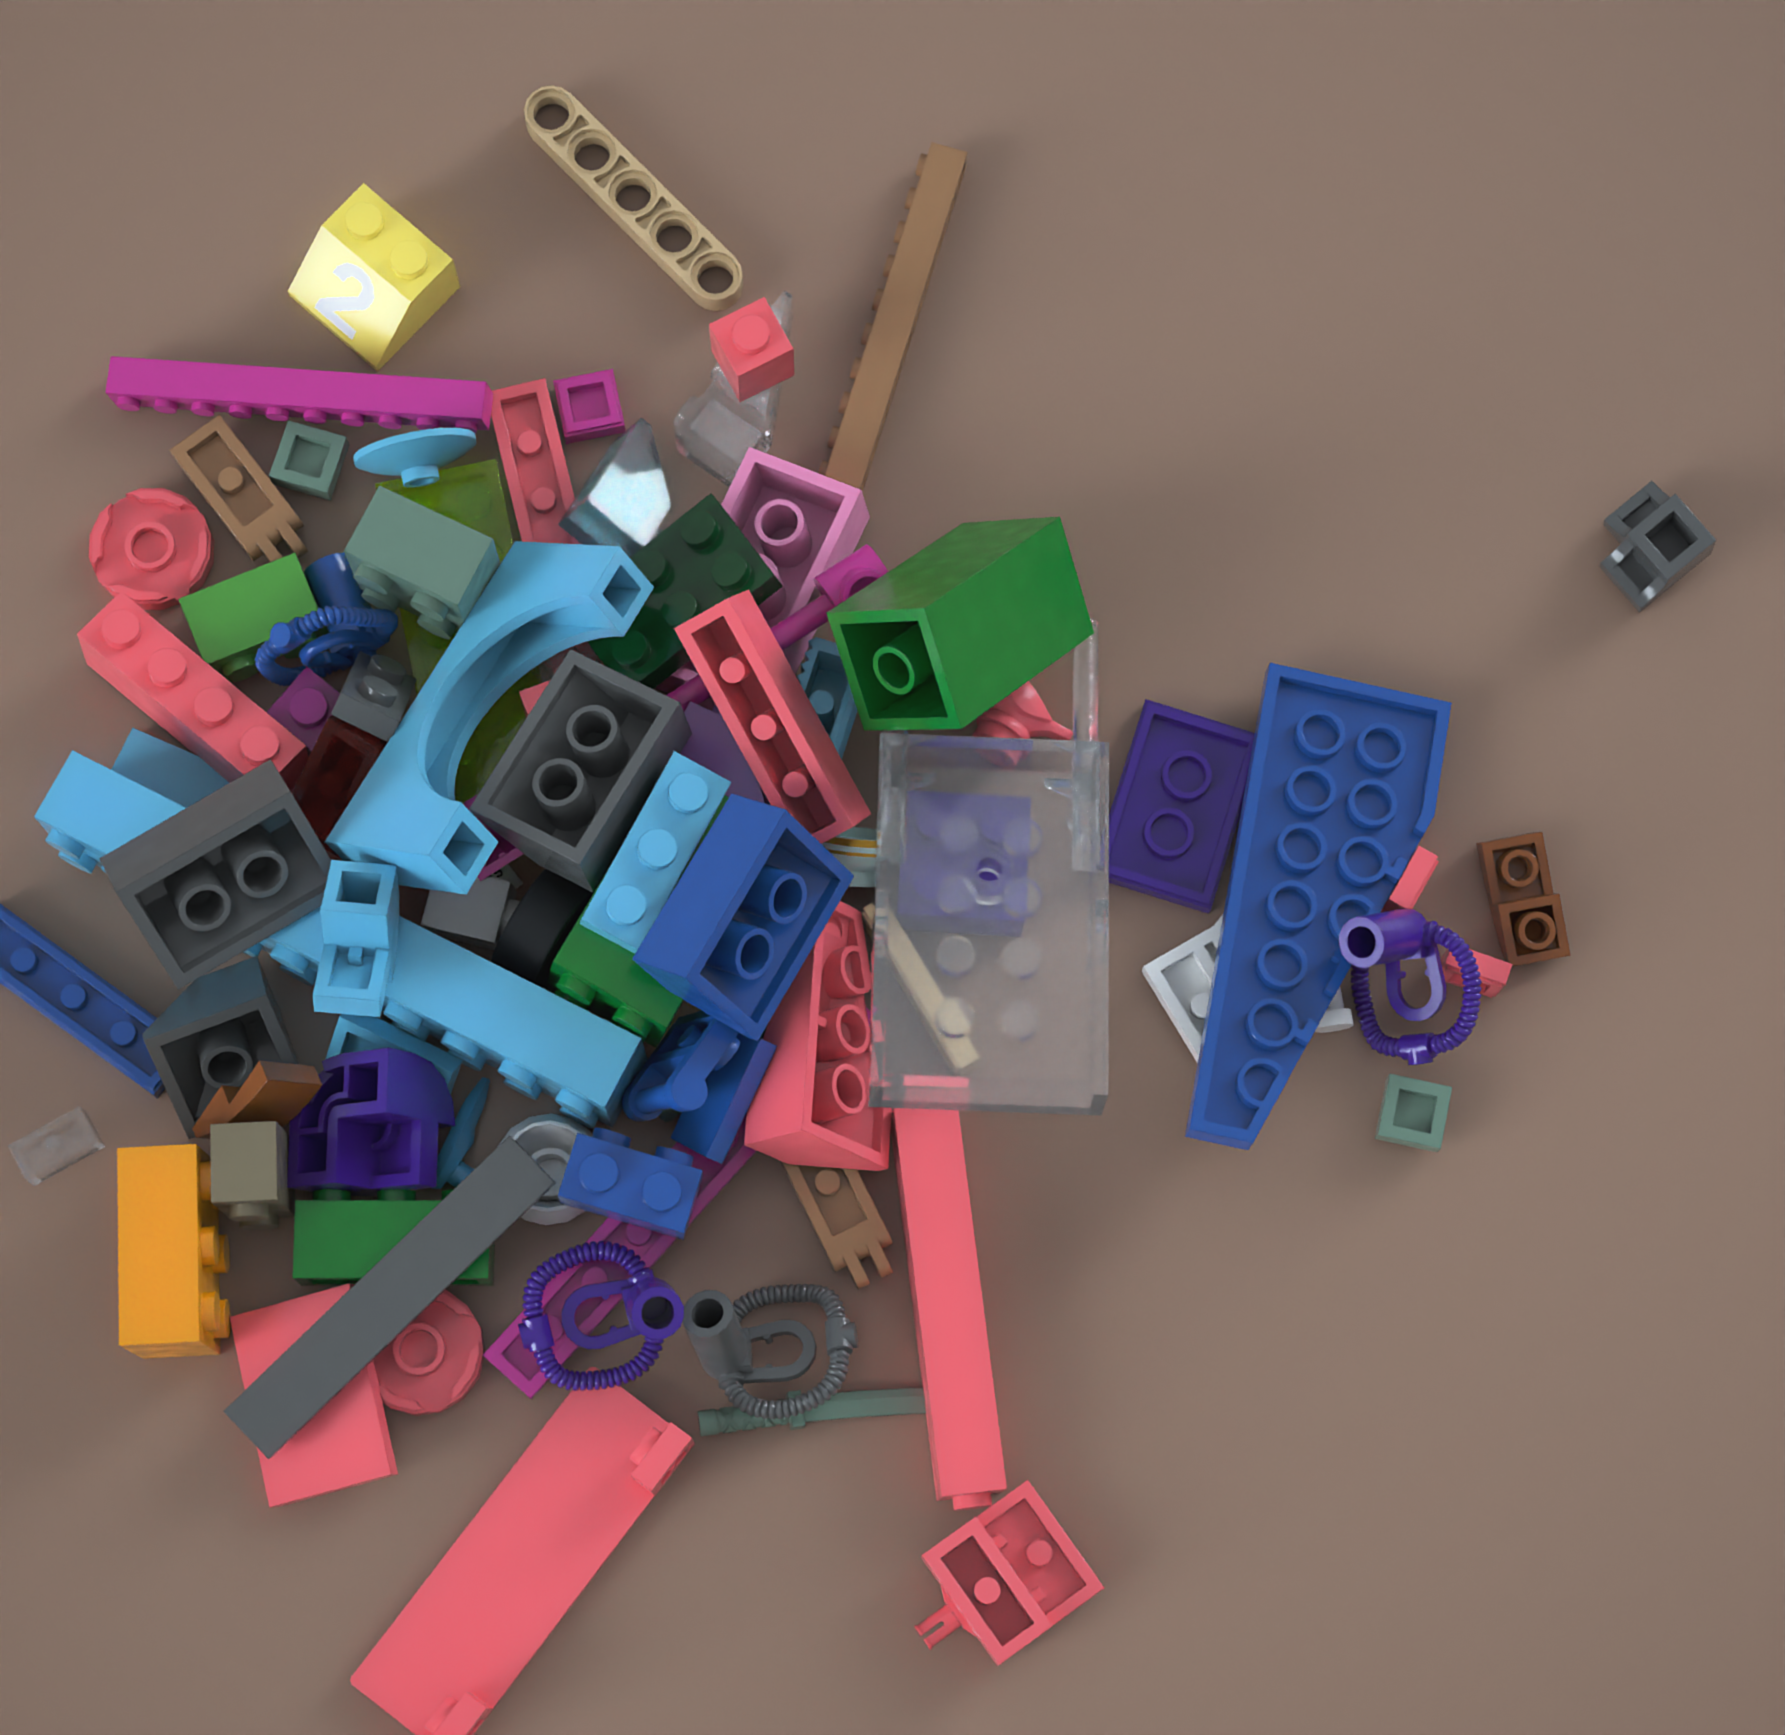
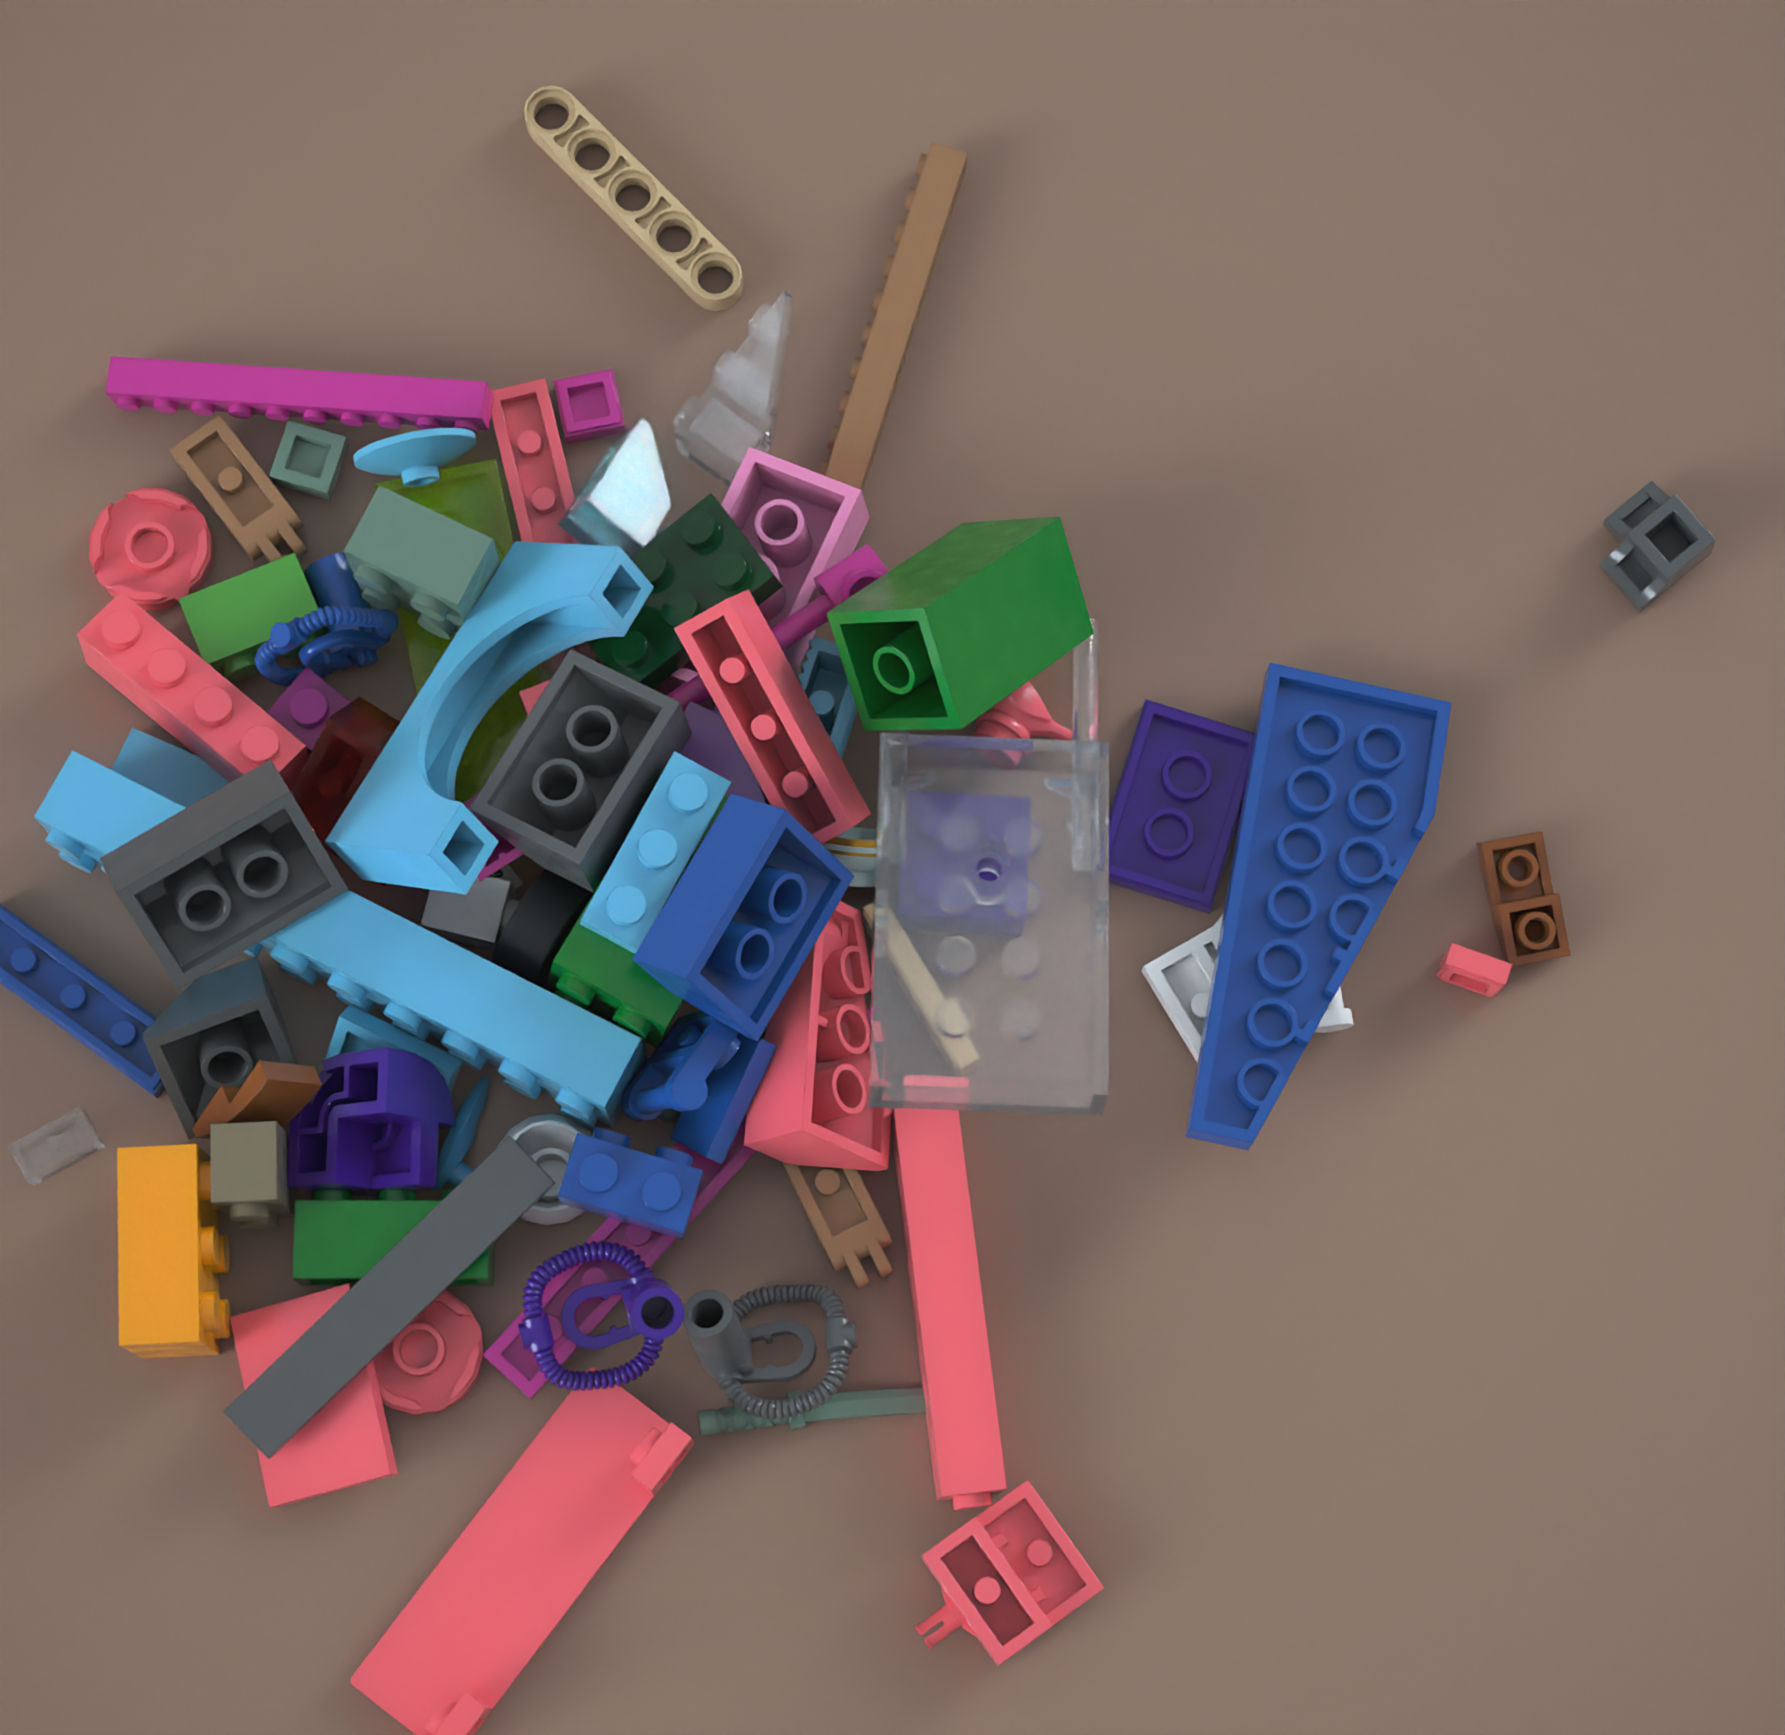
light yellow slope [288,183,460,372] -> none
medium azure brick [313,860,399,1017] -> none
dark grey plate [331,651,416,742] -> none
coral brick [709,297,794,402] -> none
dark purple piece [1339,908,1482,1065] -> none
sand green plate [1375,1073,1452,1152] -> none
coral tile [1381,846,1439,912] -> none

